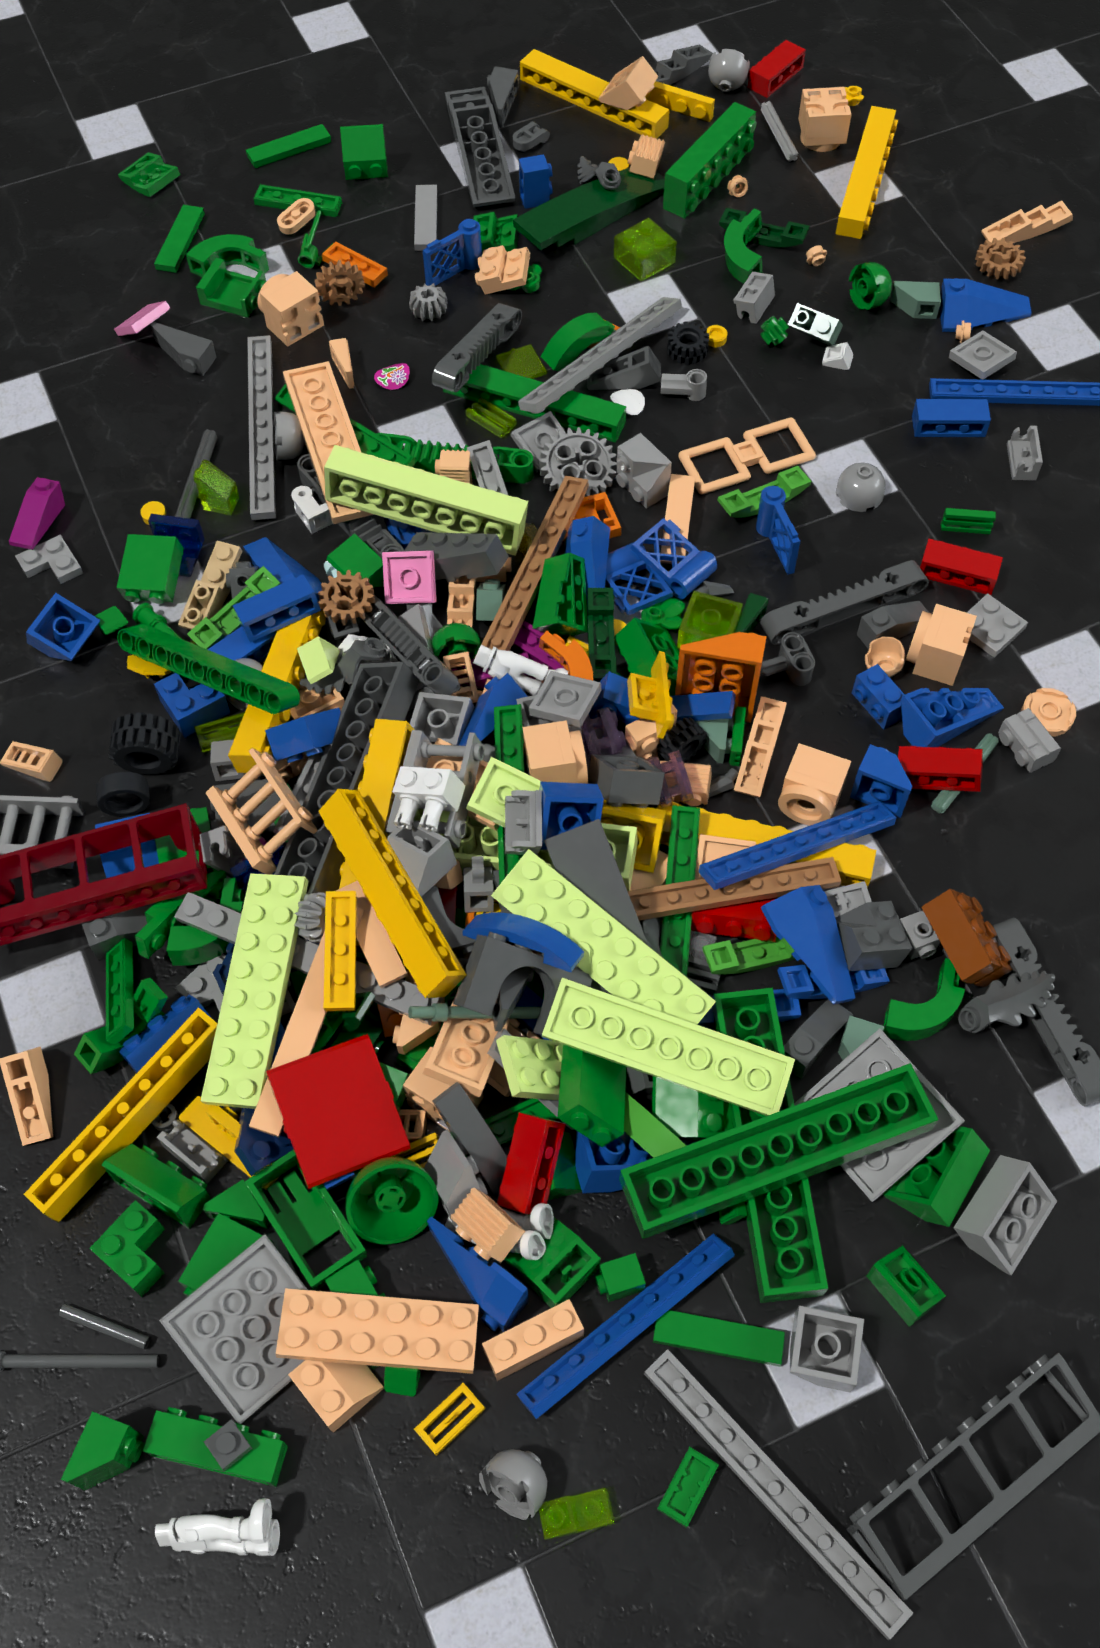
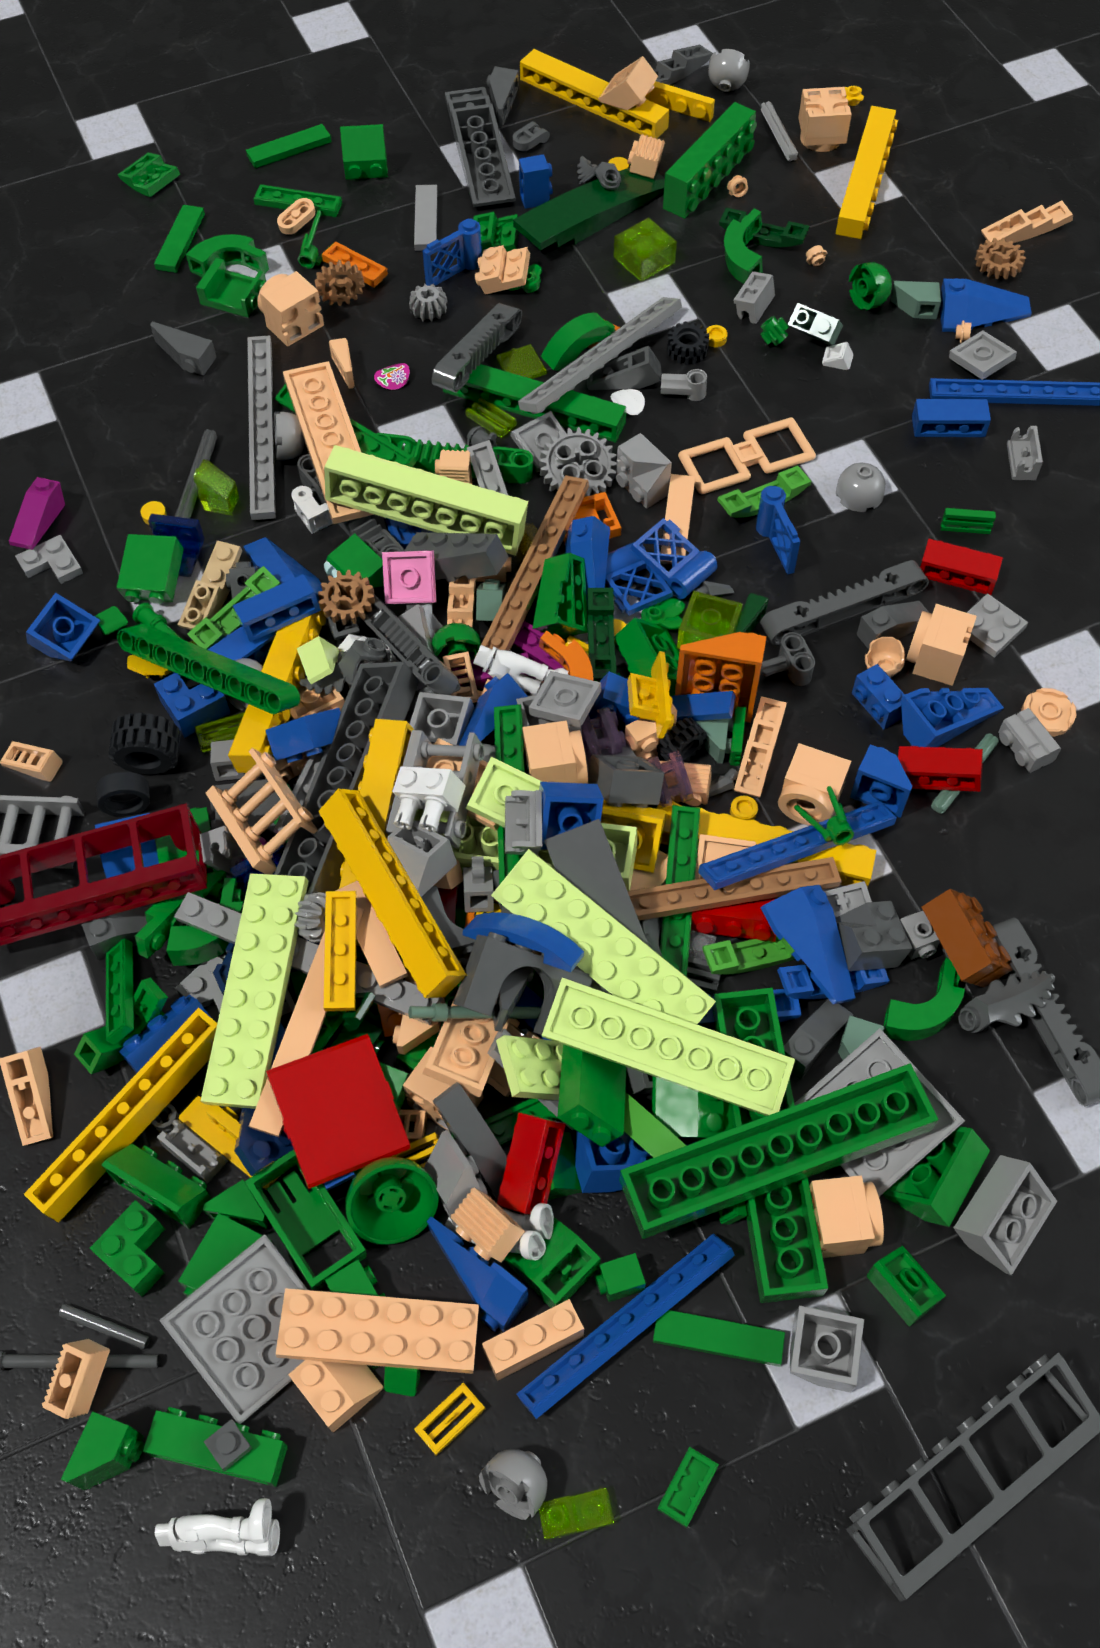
bright pink tile [114,301,170,336] -> none
light grey plate [644,1349,913,1640] -> none
red brick [748,40,806,98] -> none
none -> light nougat brick [42,1339,110,1419]
none -> dark grey brick [467,426,497,448]
none -> yellow tile [730,796,758,820]
none -> green plant [794,786,854,845]
none -> light nougat piece [810,1175,884,1258]

